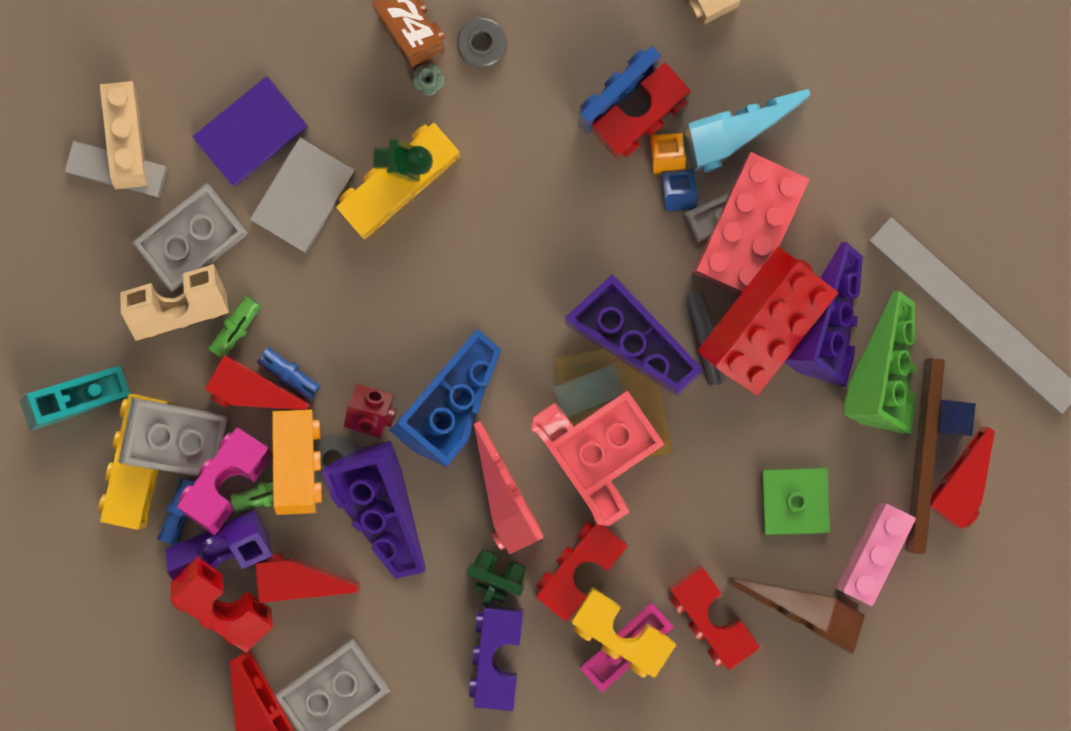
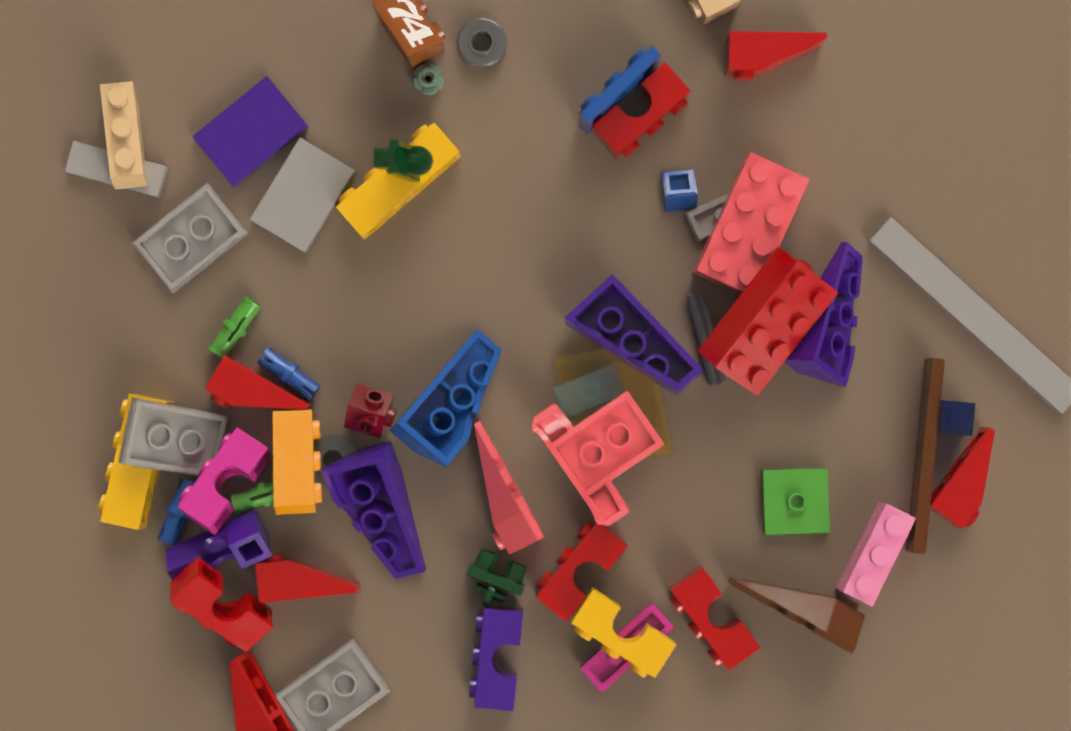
teal slope [19,365,130,431] -> none
tan arch [120,264,229,341] -> none
light orange slope [650,133,686,175] -> none
medium azure wedge [683,89,810,173] -> none
bright green wedge [844,291,916,435] -> none
none -> red slope [725,31,827,81]

